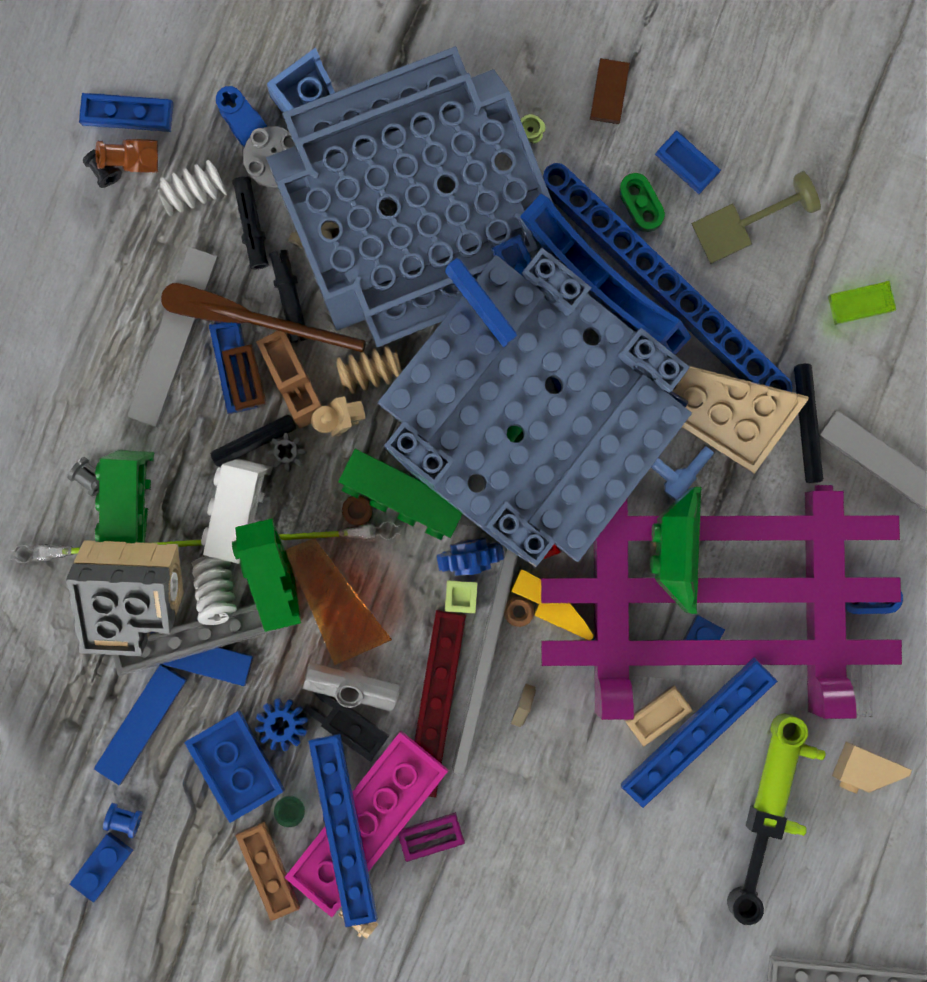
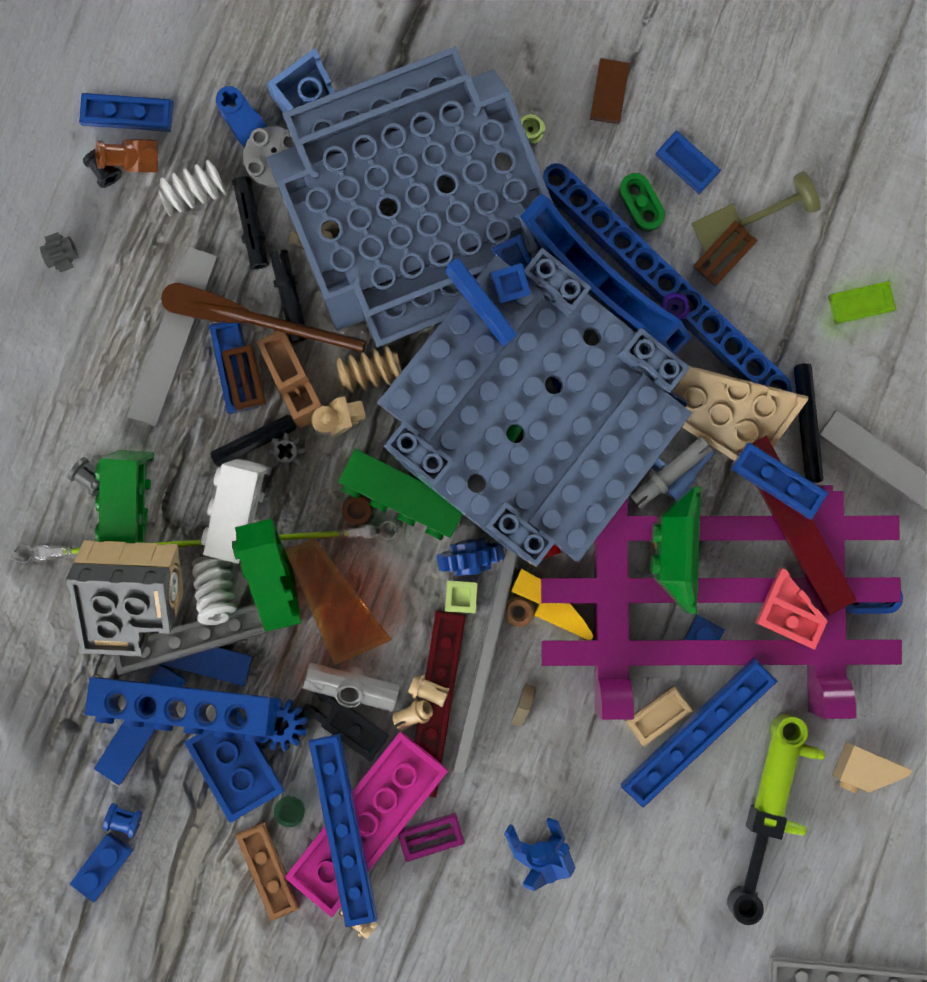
none -> dark grey gear [40,232,78,272]
none -> blue brick [84,677,278,742]
none -> tan pin [393,699,433,731]
none -> tan pin [408,675,450,707]
none -> blue plate [490,263,531,304]
none -> blue piece [504,818,576,891]
none -> light grey pin [629,436,713,510]
none -> dark purple plate [660,292,690,320]
none -> reddish brown tile [693,220,758,287]
none -> blue tile [730,442,828,519]
none -> dark red tile [737,435,857,615]
none -> coral wing [755,568,828,650]

